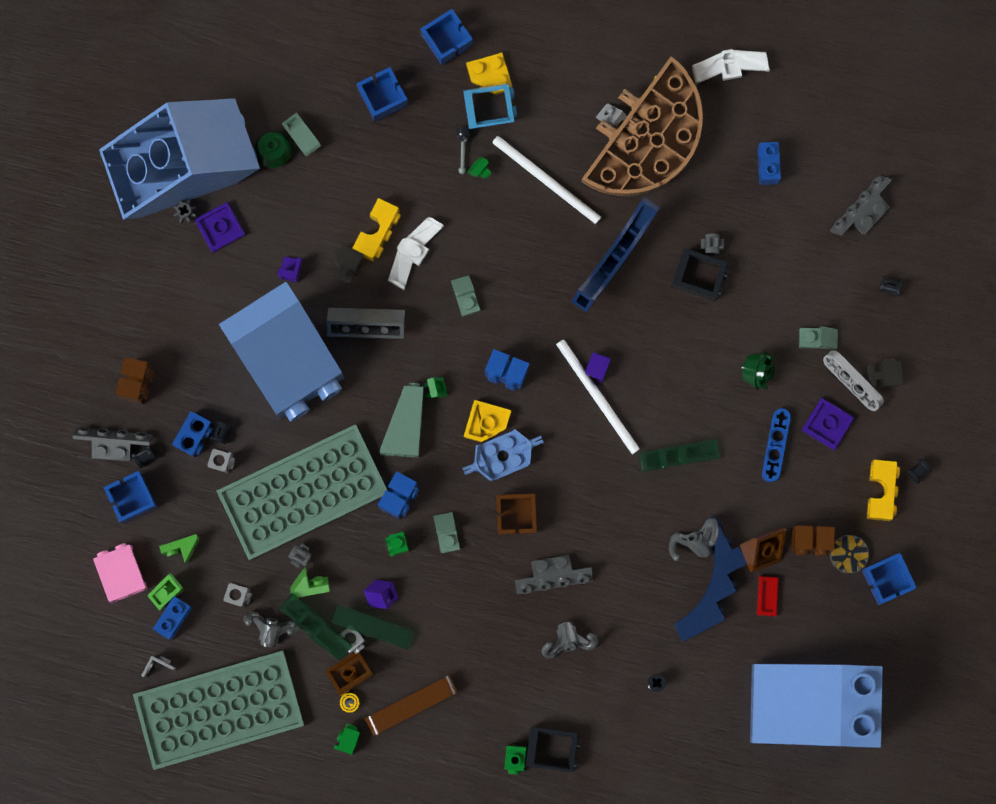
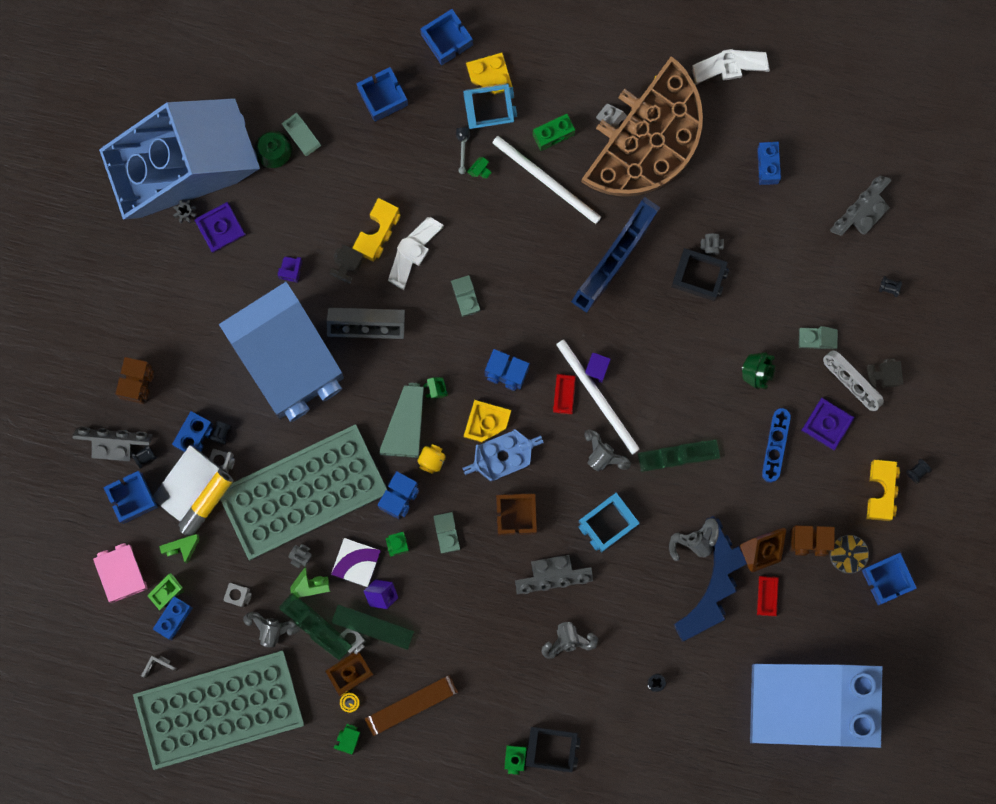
none -> door [153,445,233,536]
none -> tile [331,538,381,587]
none -> yellow head [418,444,446,474]
none -> green brick [533,114,575,151]
none -> red tile [553,374,576,415]
none -> dark azure window [578,493,639,552]
none -> dark grey piece [584,429,631,472]

